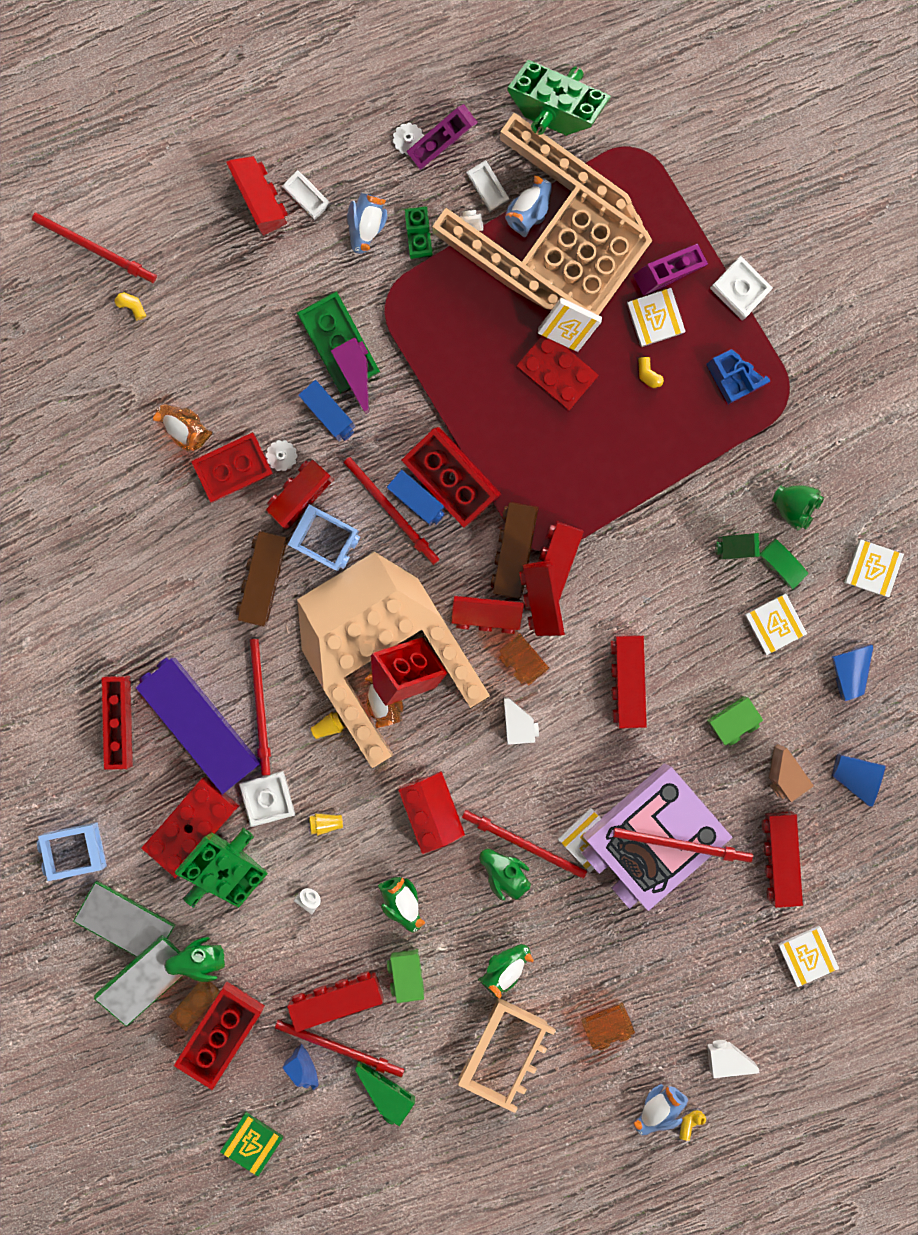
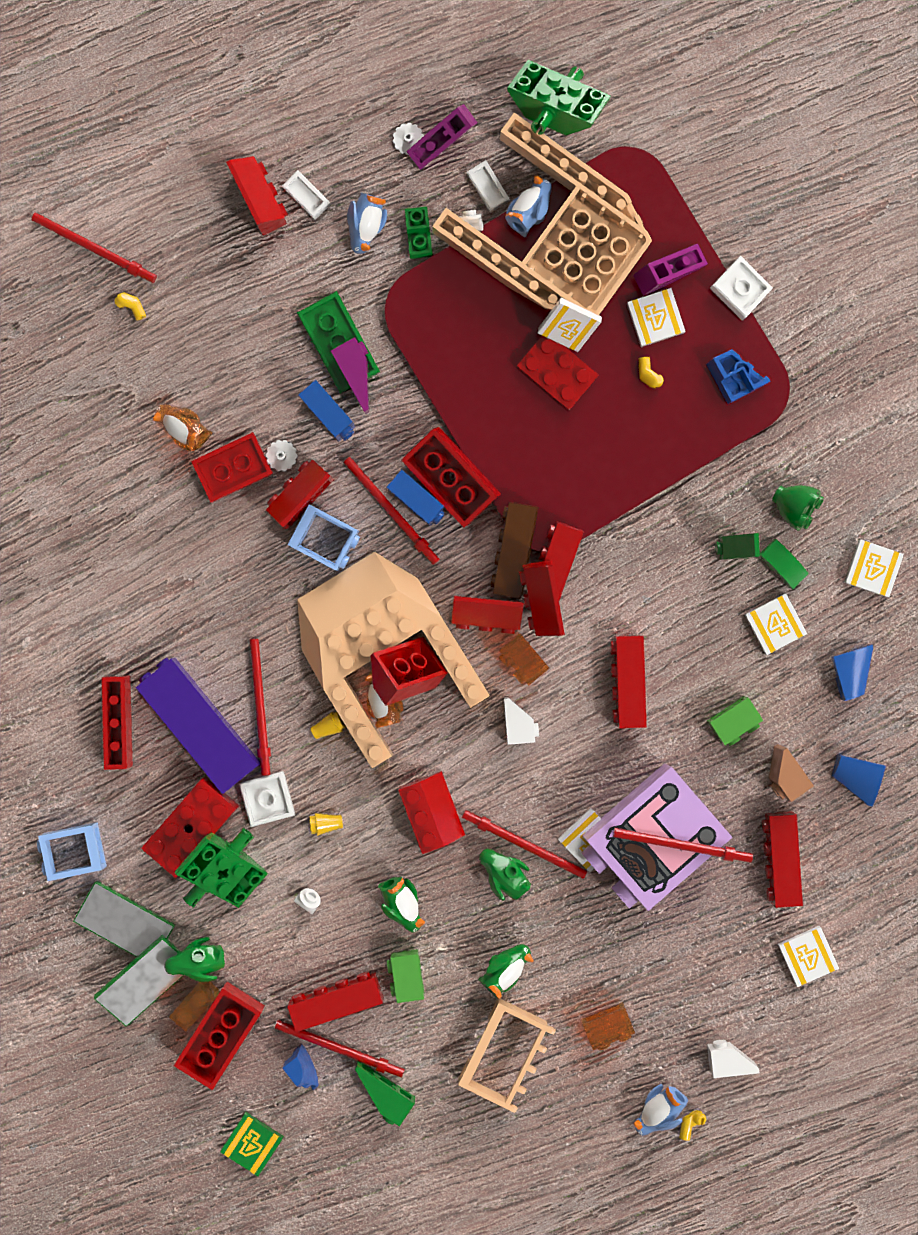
reddish brown brick [235,531,288,627] -> none

